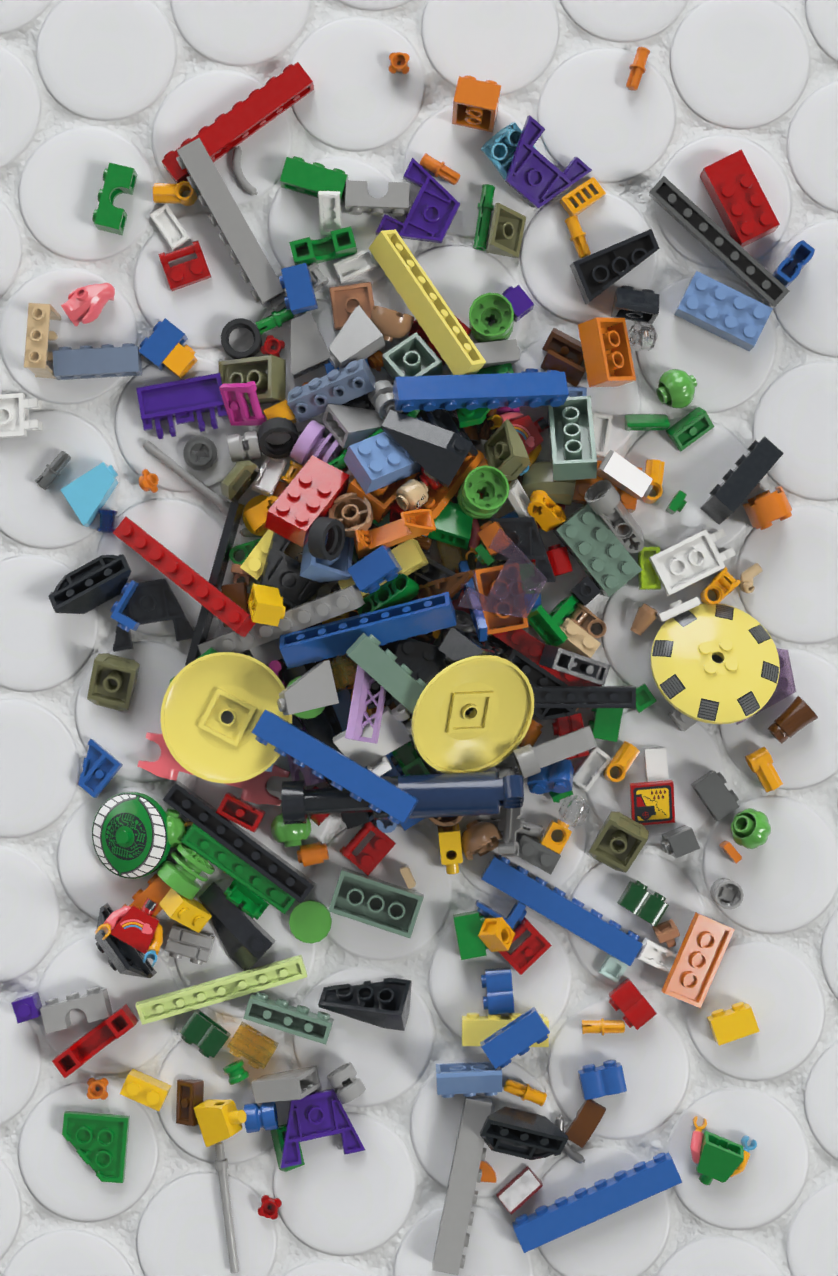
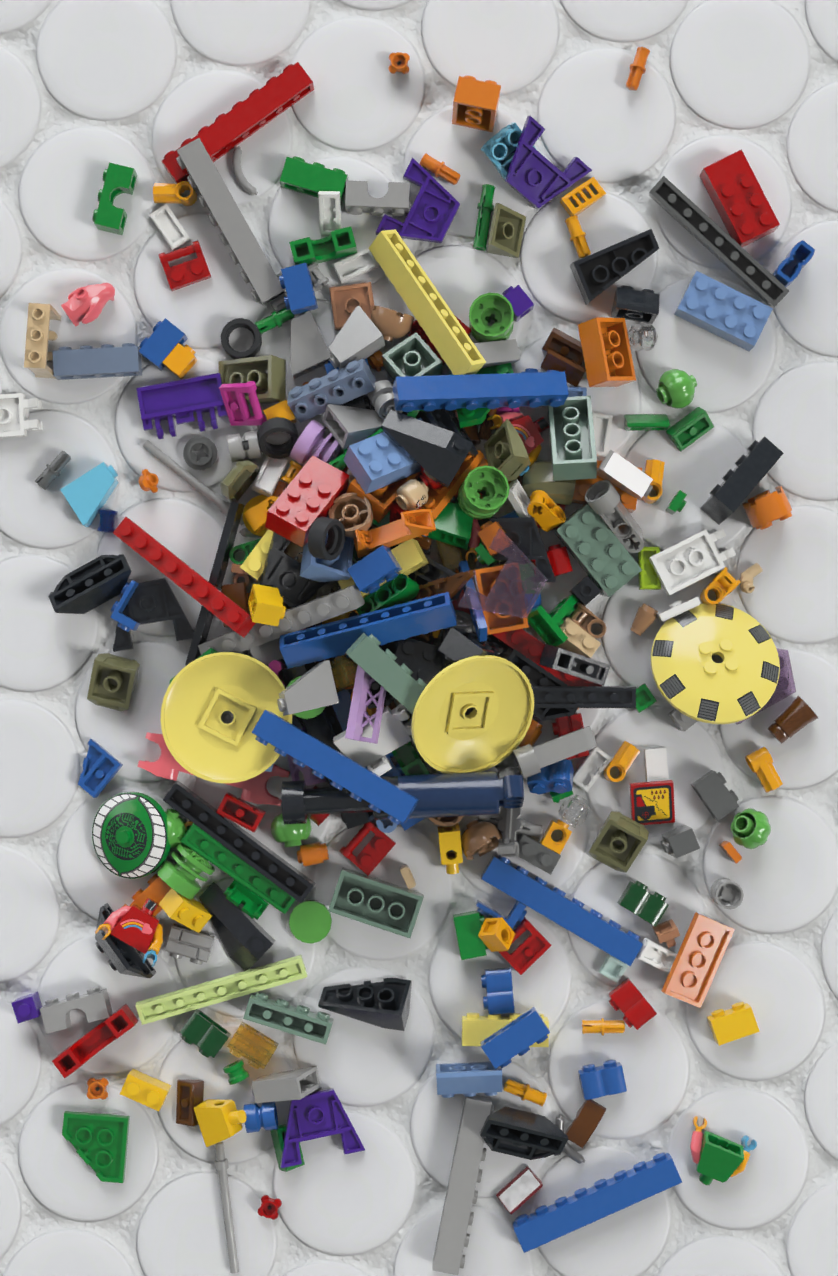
red plate [261,335,285,358] -> none
light grey wheel [327,1062,366,1104] -> none
orange tile [479,1161,497,1183] -> none
green brick [588,708,623,742] -> none

